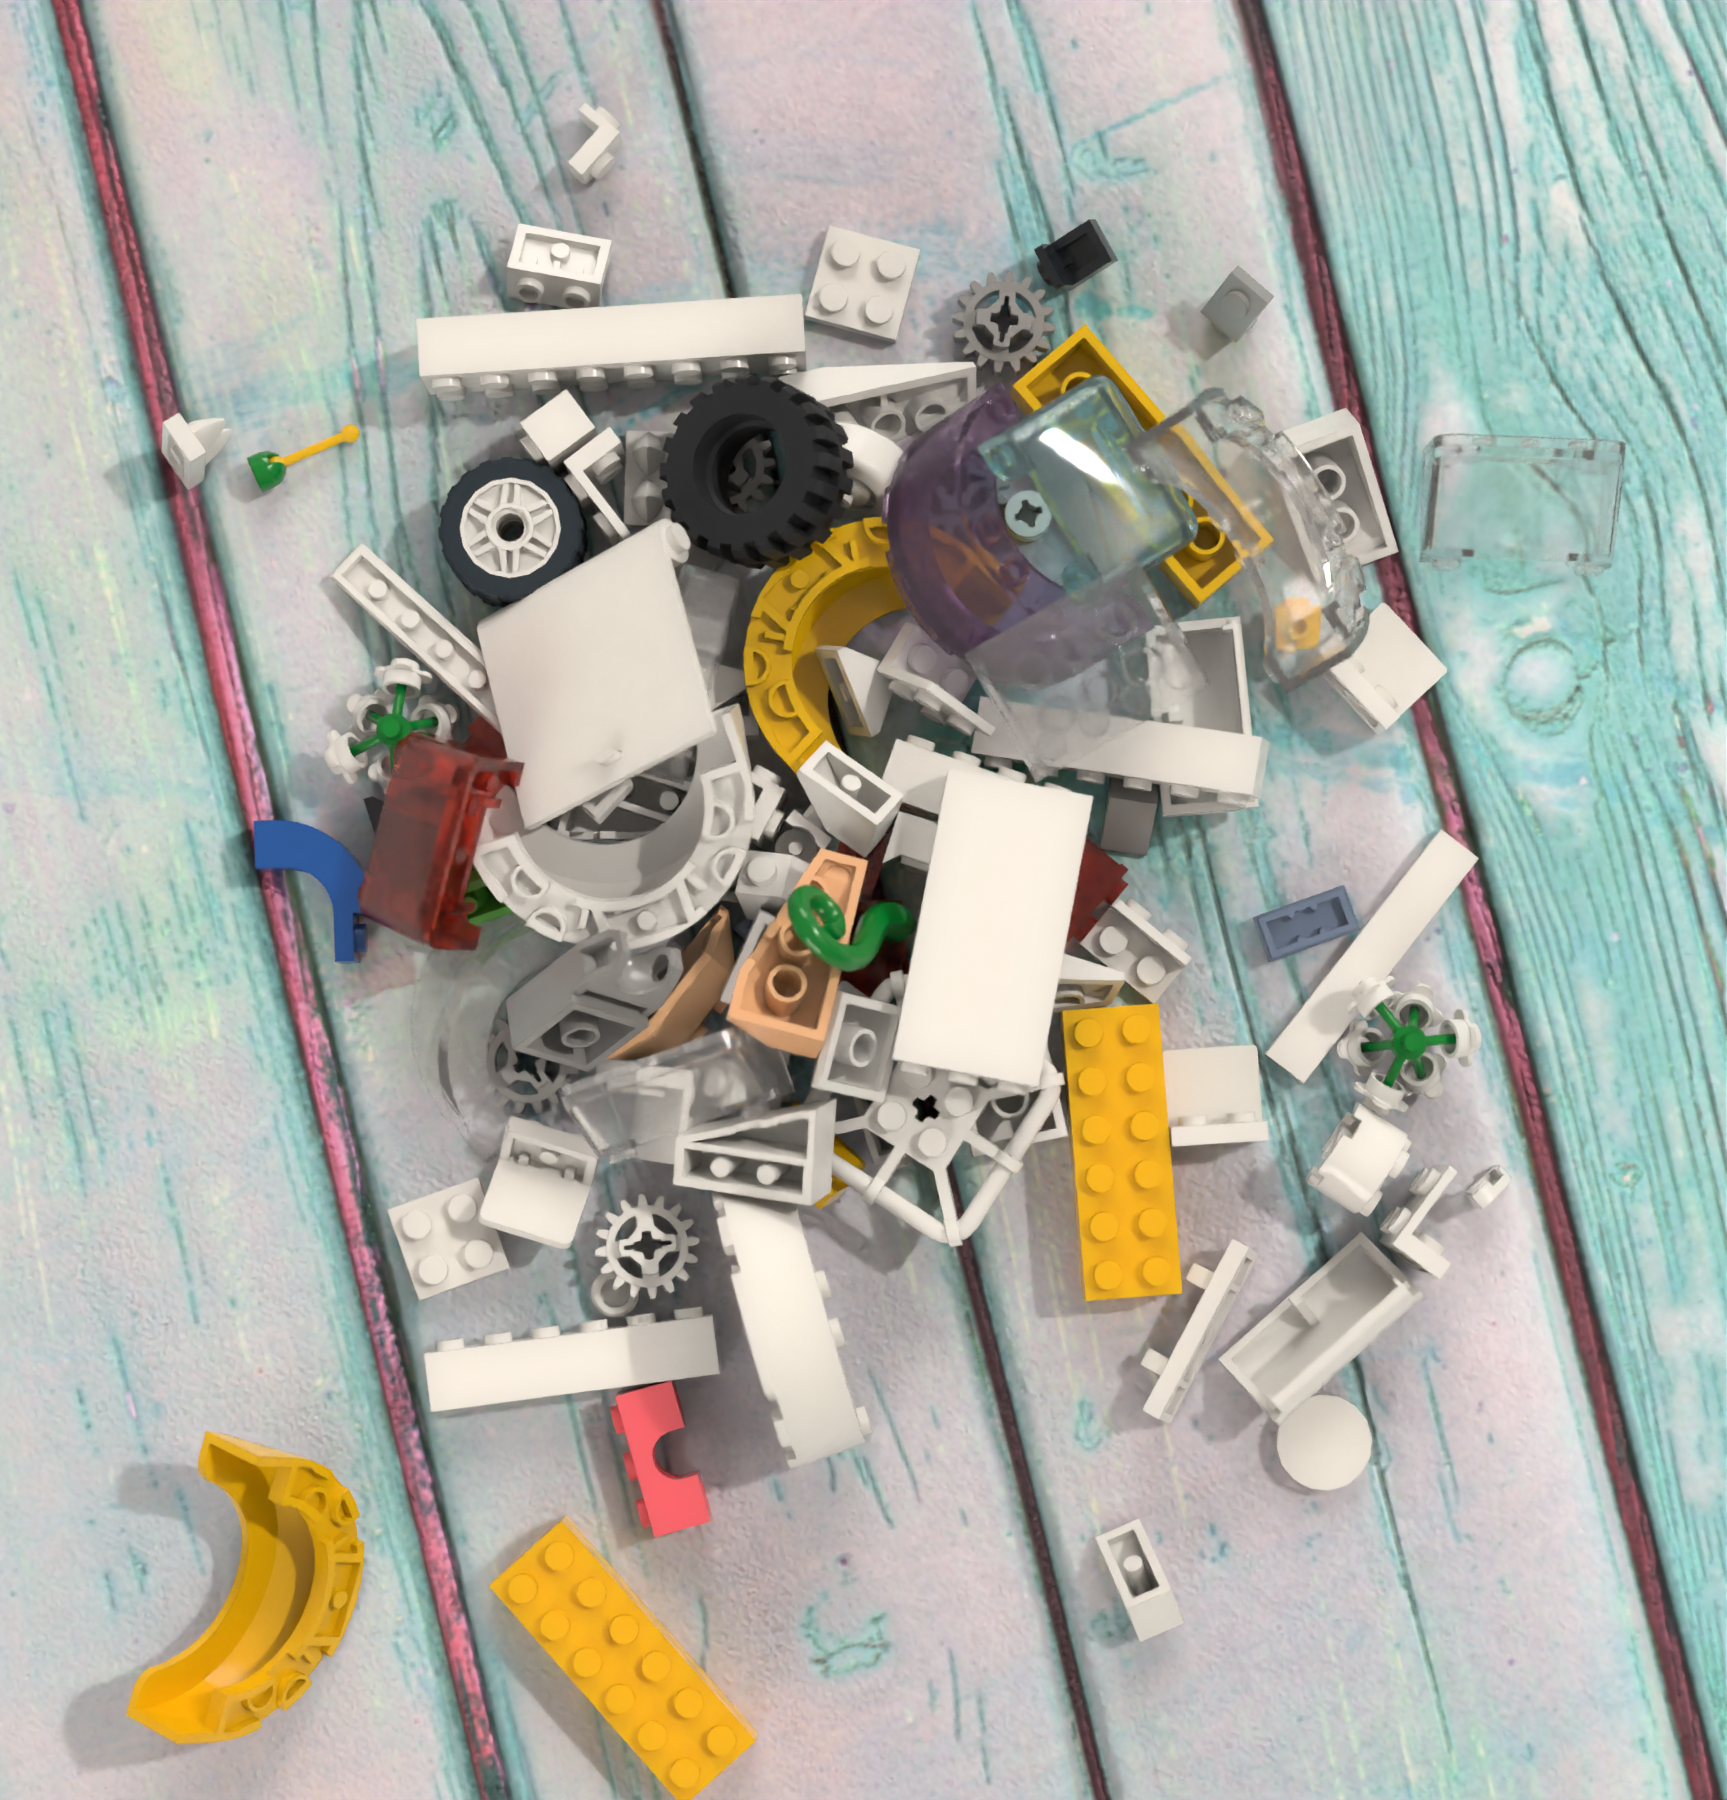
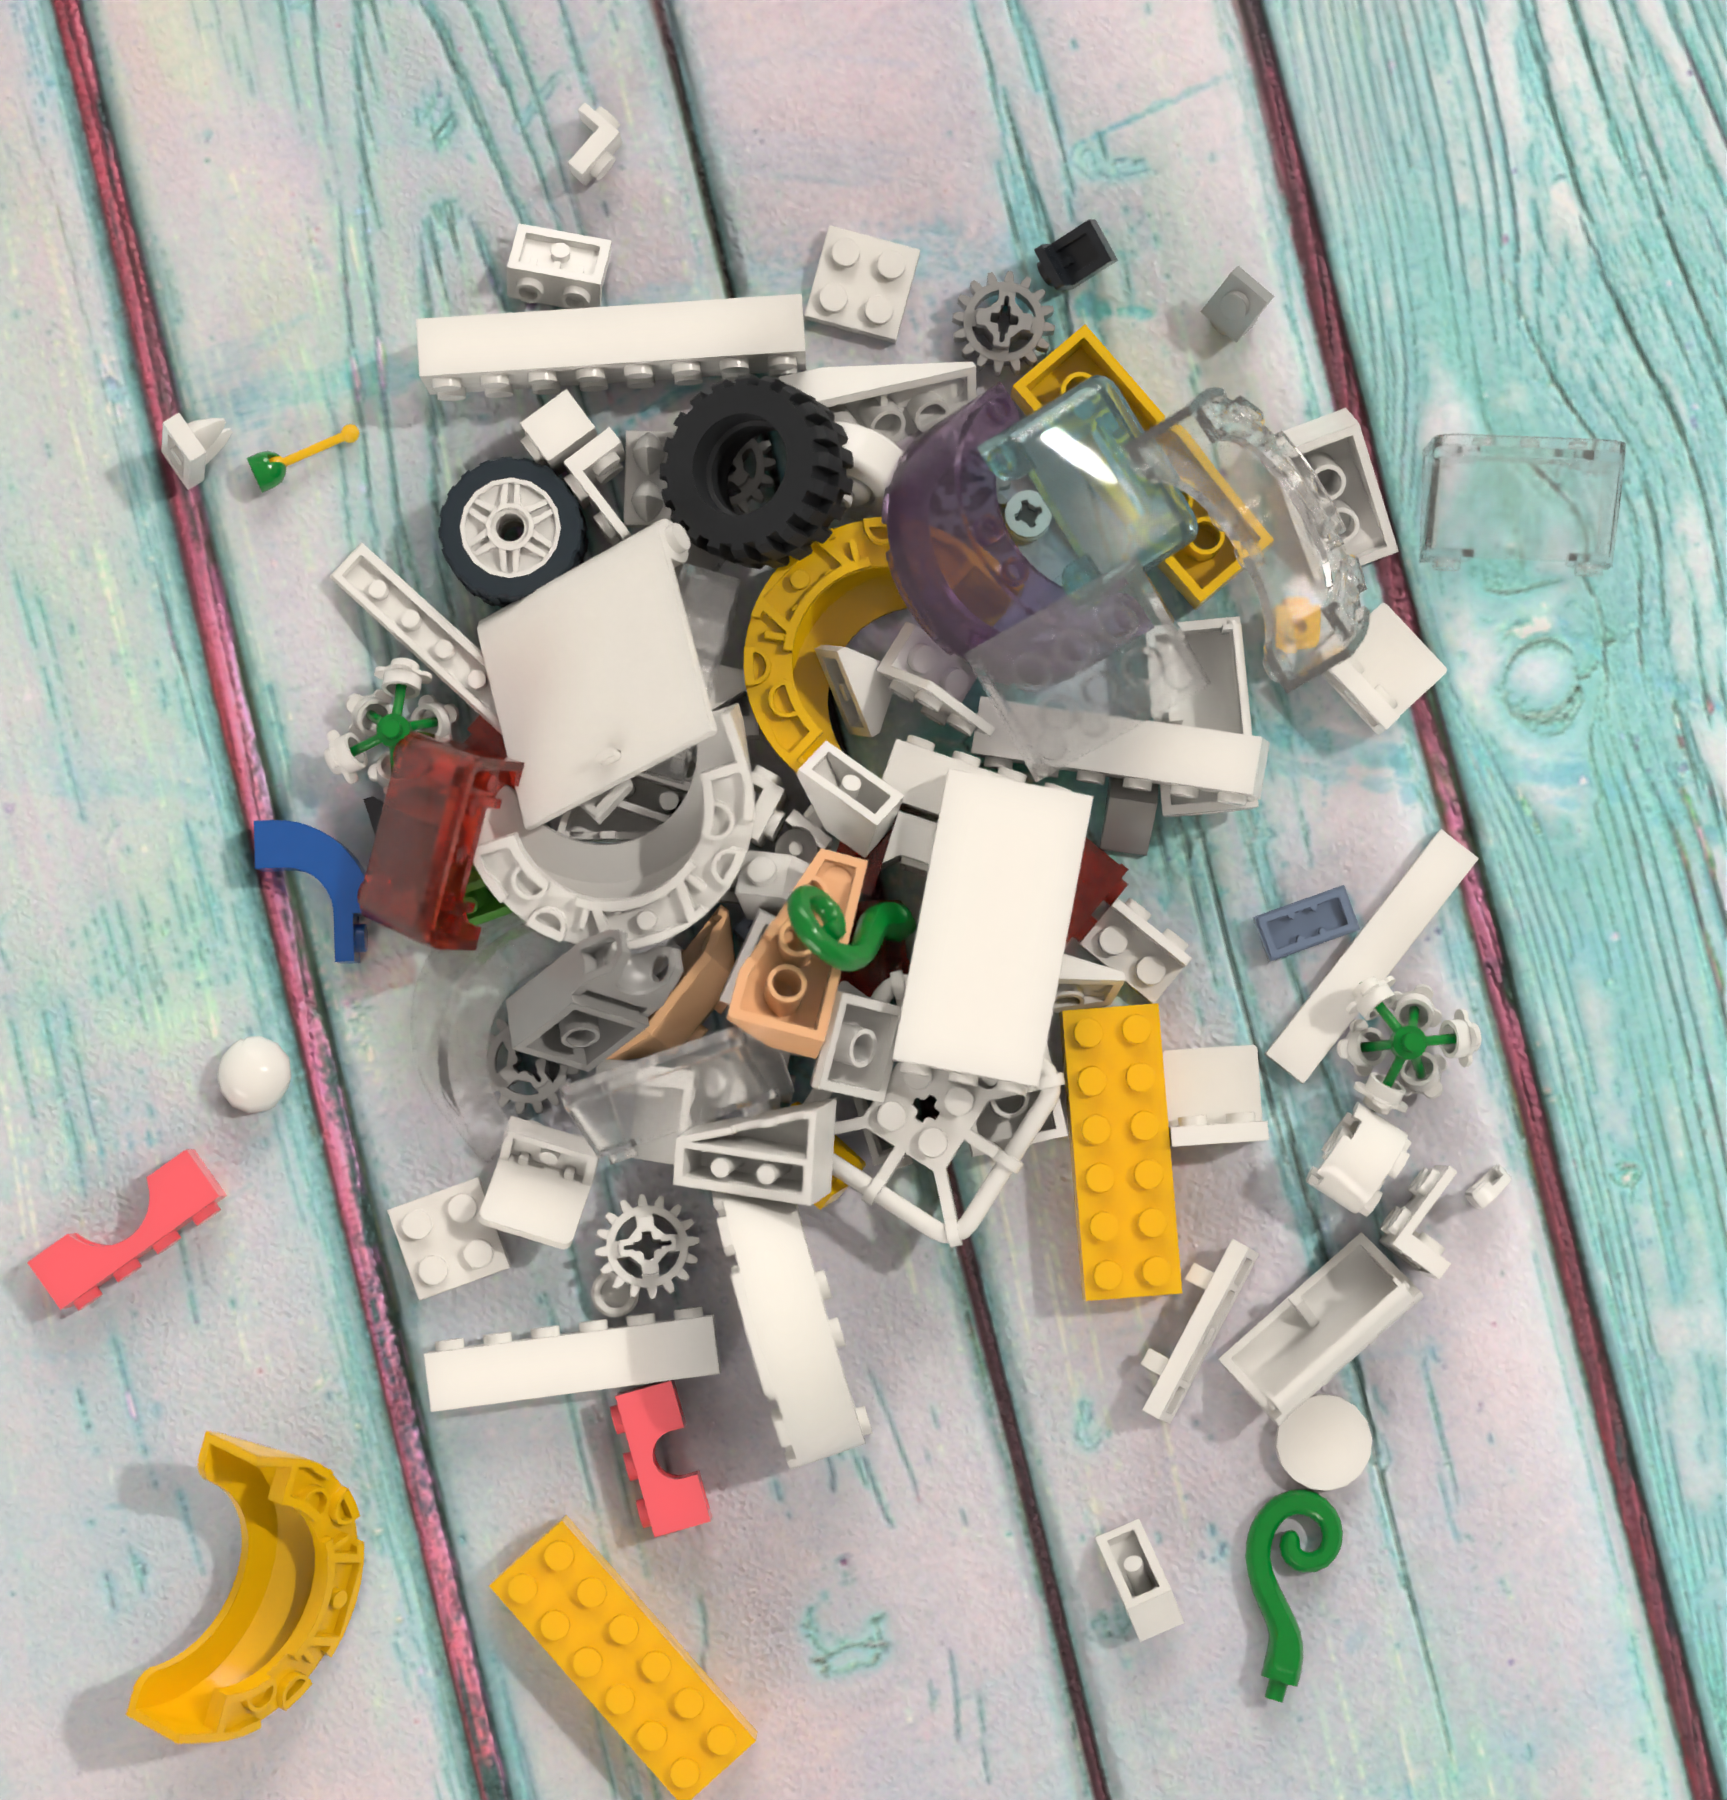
none -> coral arch [27,1149,227,1311]
none -> white hair [217,1036,291,1114]
none -> green plant [1245,1489,1343,1703]

